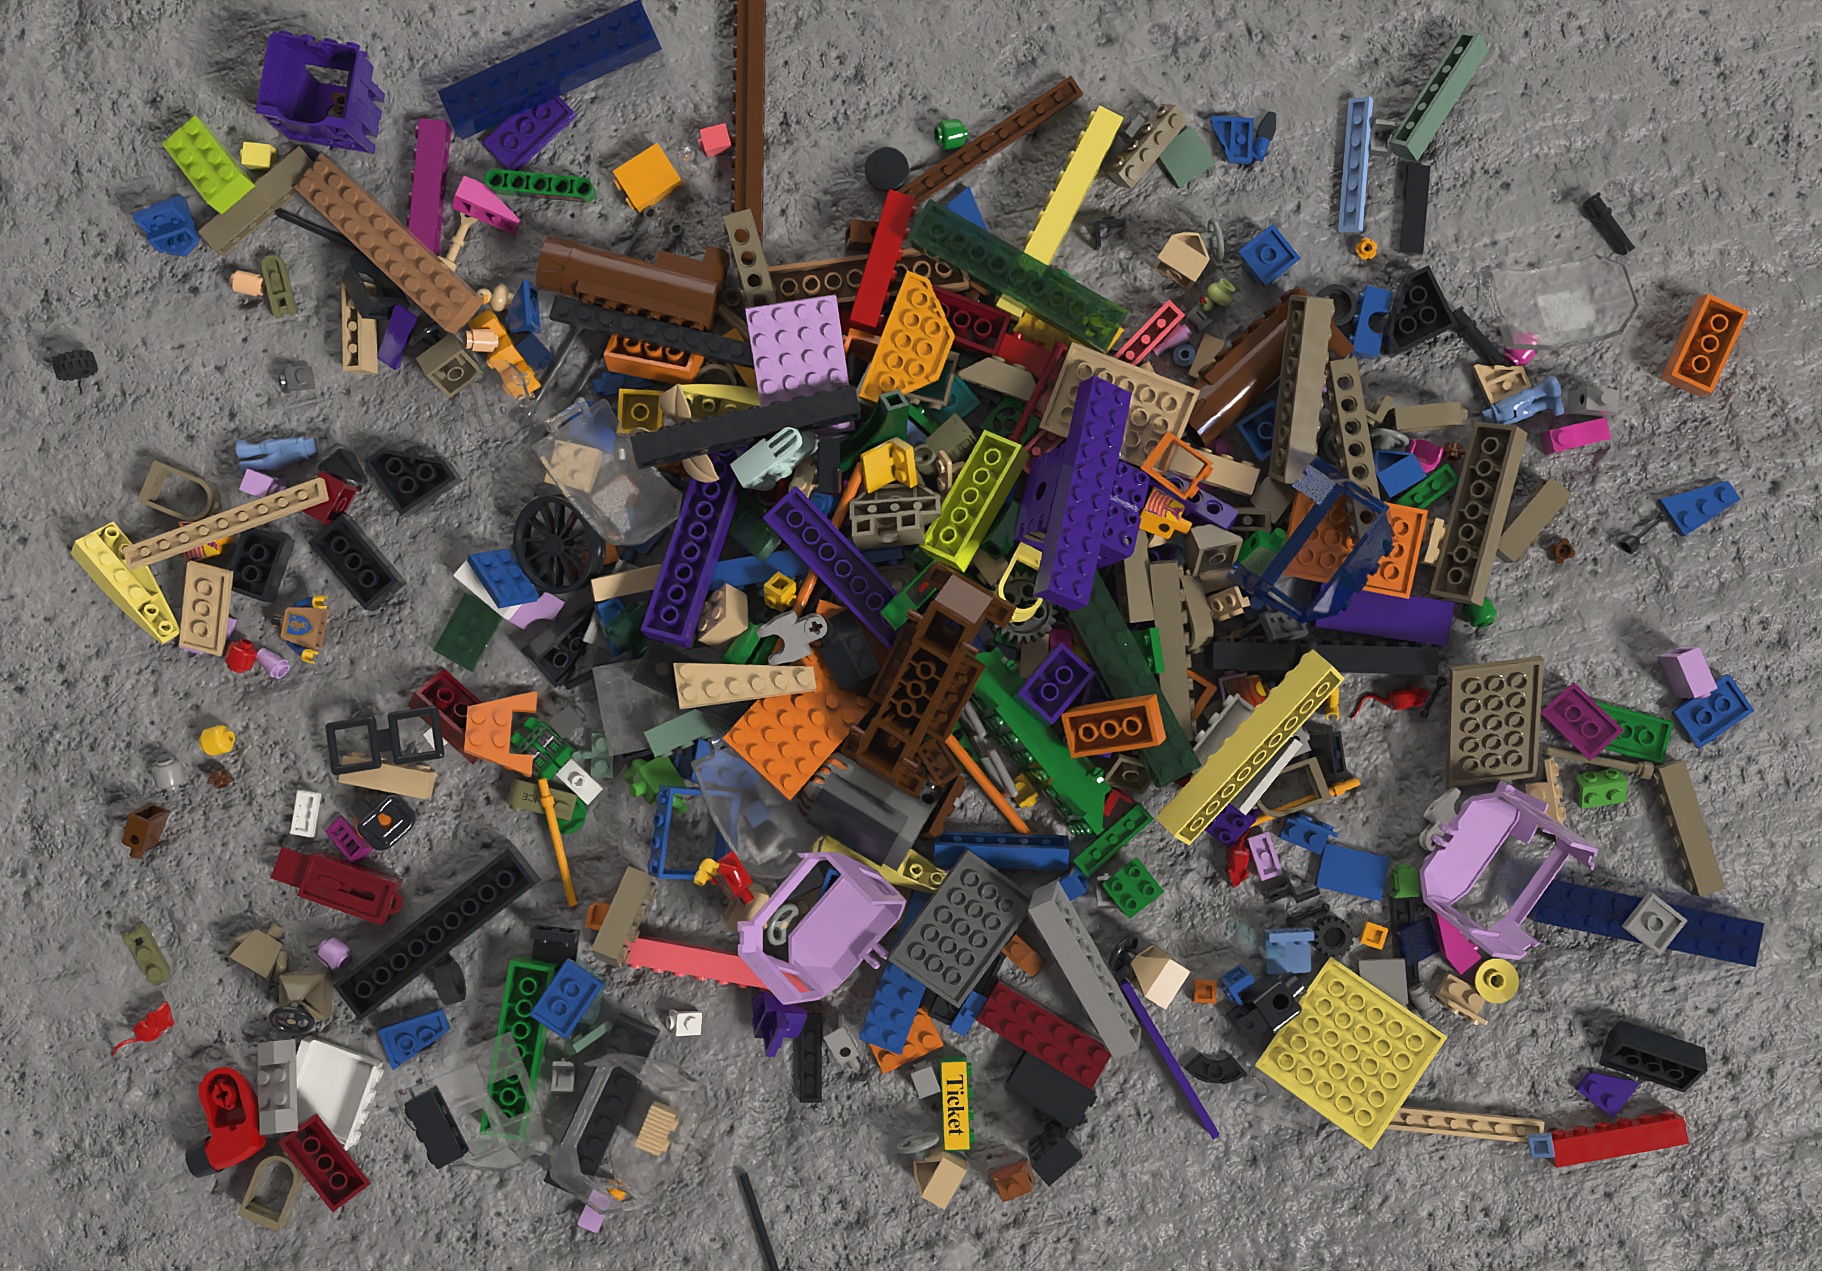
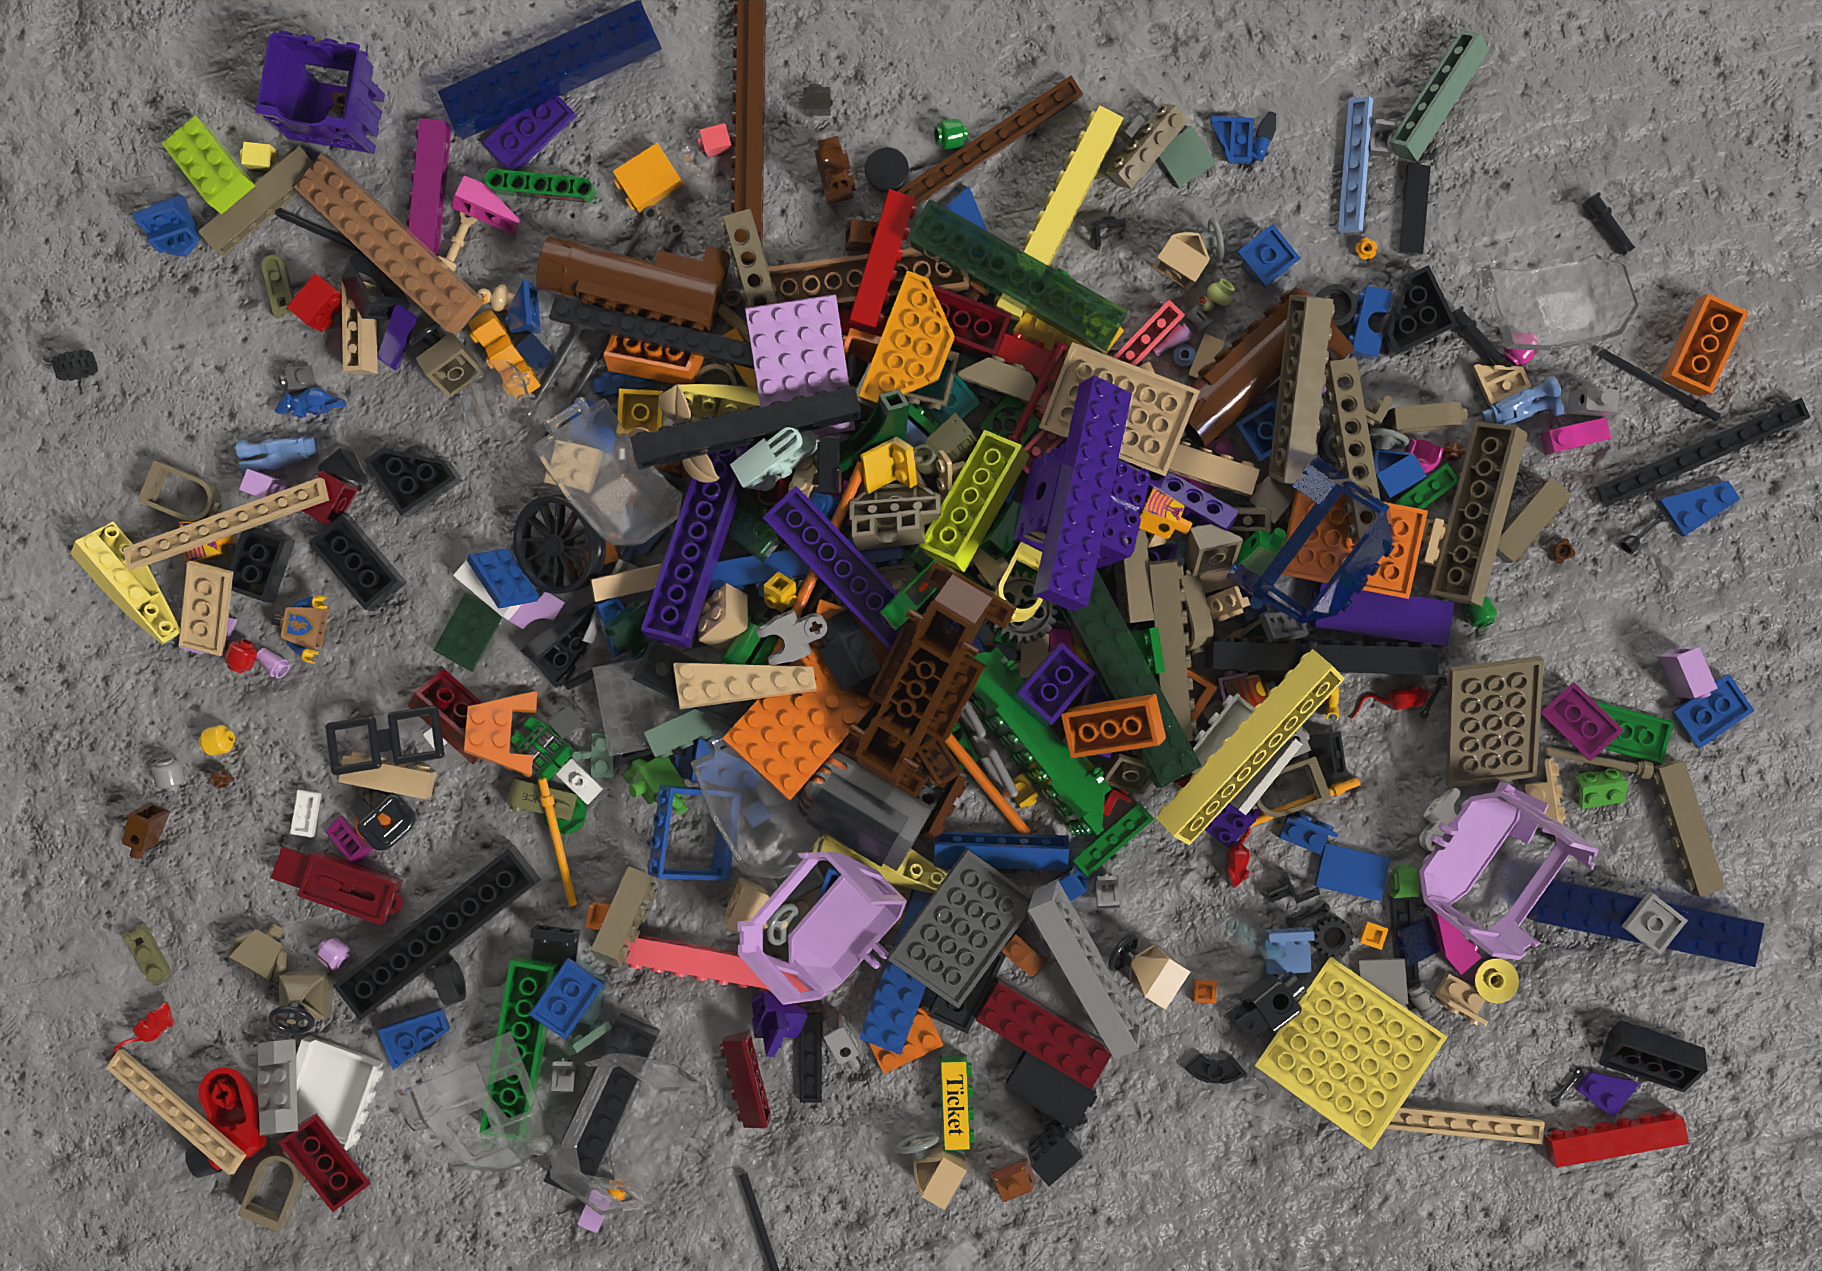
light nougat brick [230,270,266,296] -> none
black brick [404,1085,469,1170] -> none
light nougat brick [464,328,498,352] -> none
tan brick [634,1101,680,1157] -> none
white bracket [666,1009,702,1036] -> none
red torso [694,851,755,906] -> none
light grey brick [911,1060,941,1099] -> none
blue piece [949,990,987,1037] -> none
green bracket [1102,857,1164,920] -> none
dark purple tile [1119,978,1220,1140] -> none
orange window [1141,431,1214,500] -> none
blue bracket [1220,964,1255,1006] -> none
lavender plate [1246,831,1283,881] -> none
medium blue tile [1527,1133,1555,1158] -> none
none -> tan plate [106,1049,246,1175]
none -> blue animal [274,387,347,418]
none -> red brick [287,273,342,332]
none -> dark red slope [720,1030,772,1129]
none -> clear smoke brick [799,84,831,116]
none -> reddish brown brick [814,136,856,205]
none -> black hinge [1551,1068,1584,1107]
none -> black plate [1594,397,1811,508]
none -> black bar [1599,348,1721,422]

